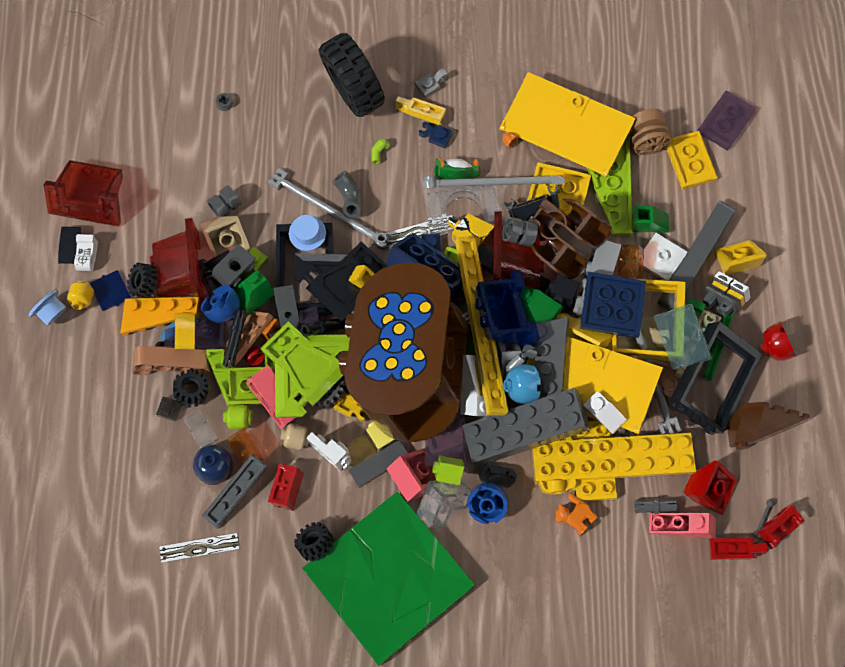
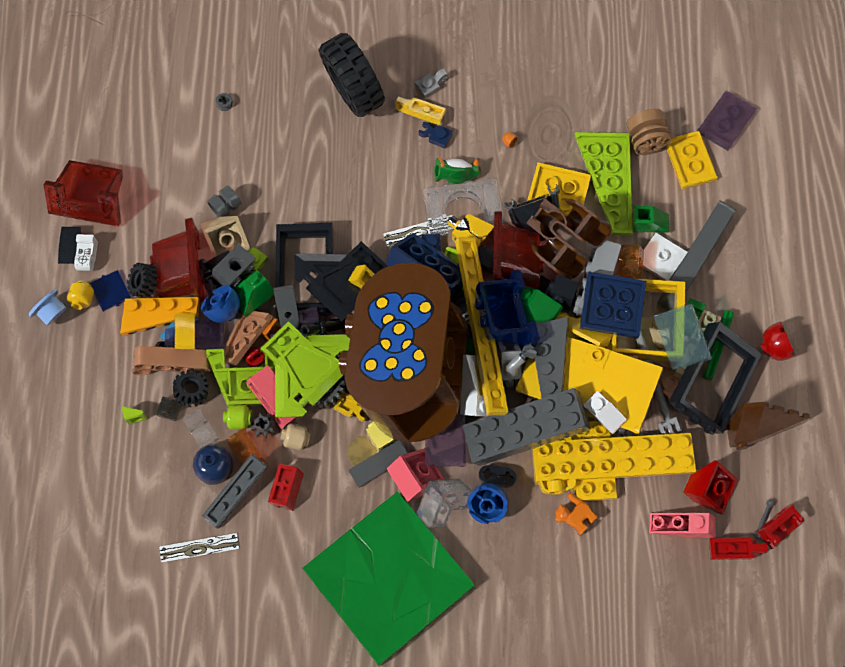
black pin [222,309,248,368] -> none
light grey hinge [267,168,389,249] -> none
light blue piece [289,215,326,252] -> none
black tyre [294,522,334,562] -> none
white plate [306,432,353,471] -> none
dark grey cylinder [333,170,363,218] -> none
lime arm [371,139,390,164] -> none
light grey hinge [423,175,565,188] -> none
lime brick [432,455,464,486] -> none
yellow door [500,72,636,177] -> none
dark grey wheel [502,217,538,247] -> none
dark azure cylinder [503,364,541,404] -> none
dark grey pin [634,498,677,514] -> none
dark grey hips [702,271,751,317] -> none
yellow slope [715,240,766,275] -> none
none -> lime slope [121,406,148,425]
none -> dark grey gear [251,413,276,438]

